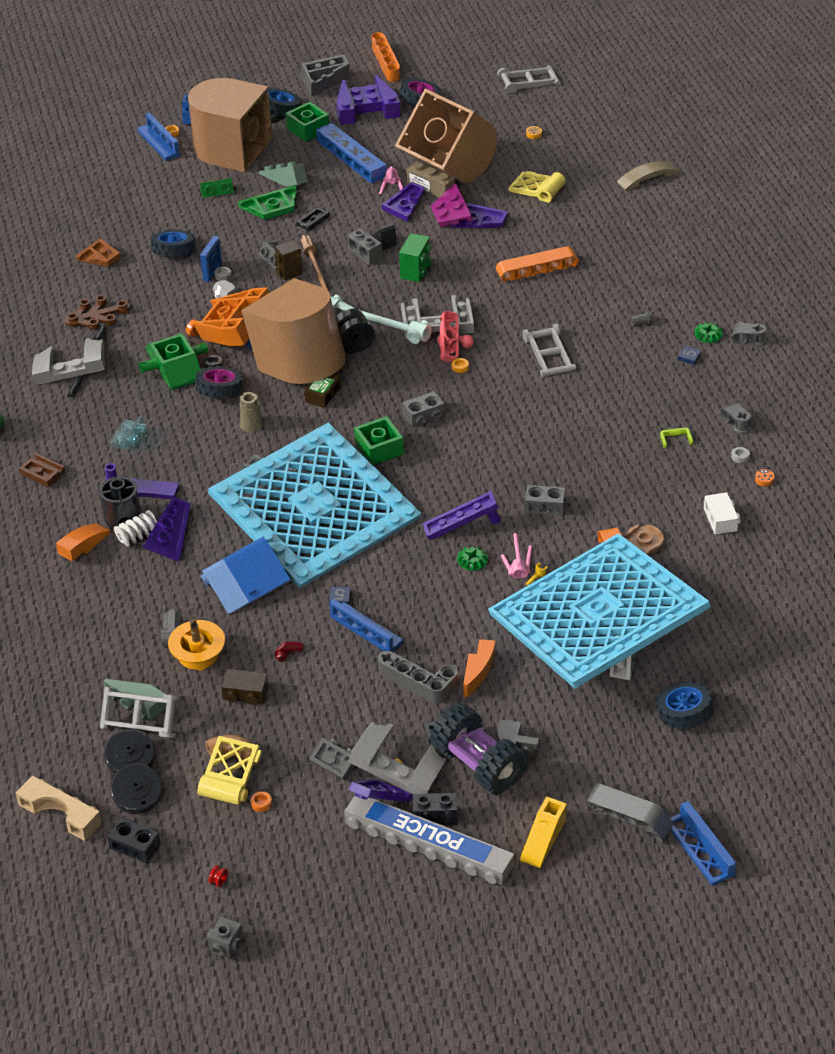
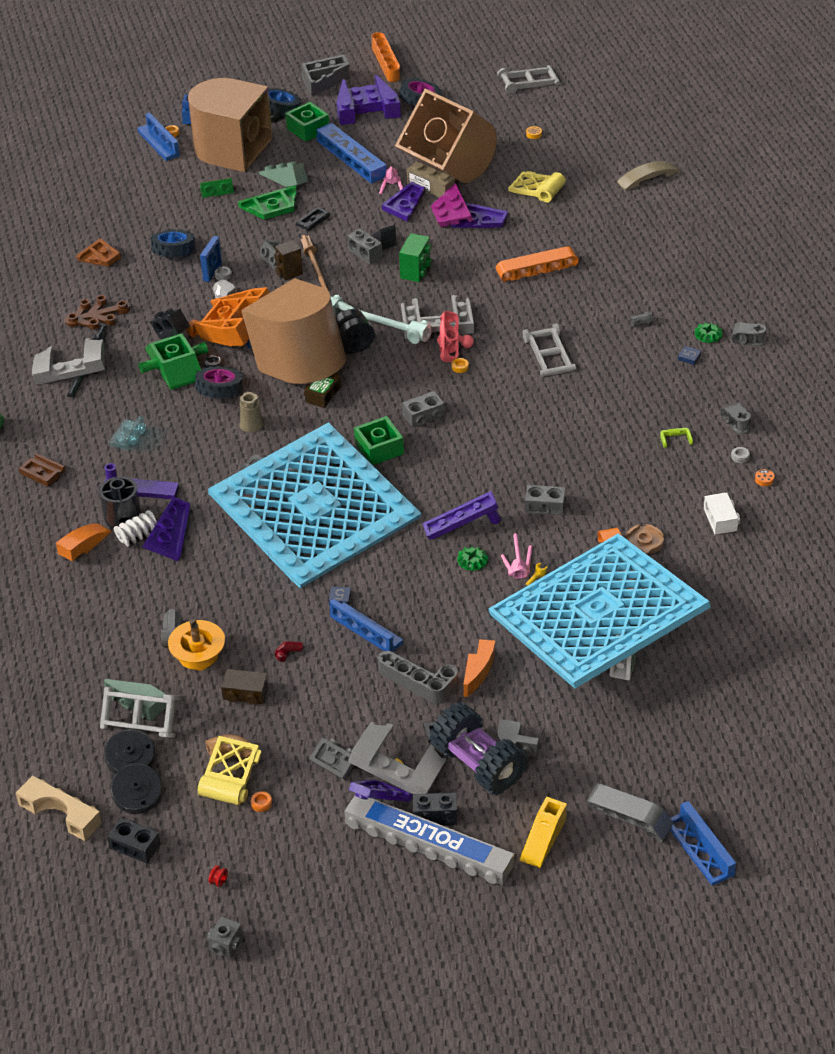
blue door [201,536,291,615] -> none
black wheel [656,681,714,729] -> none
none -> black brick [150,308,190,339]

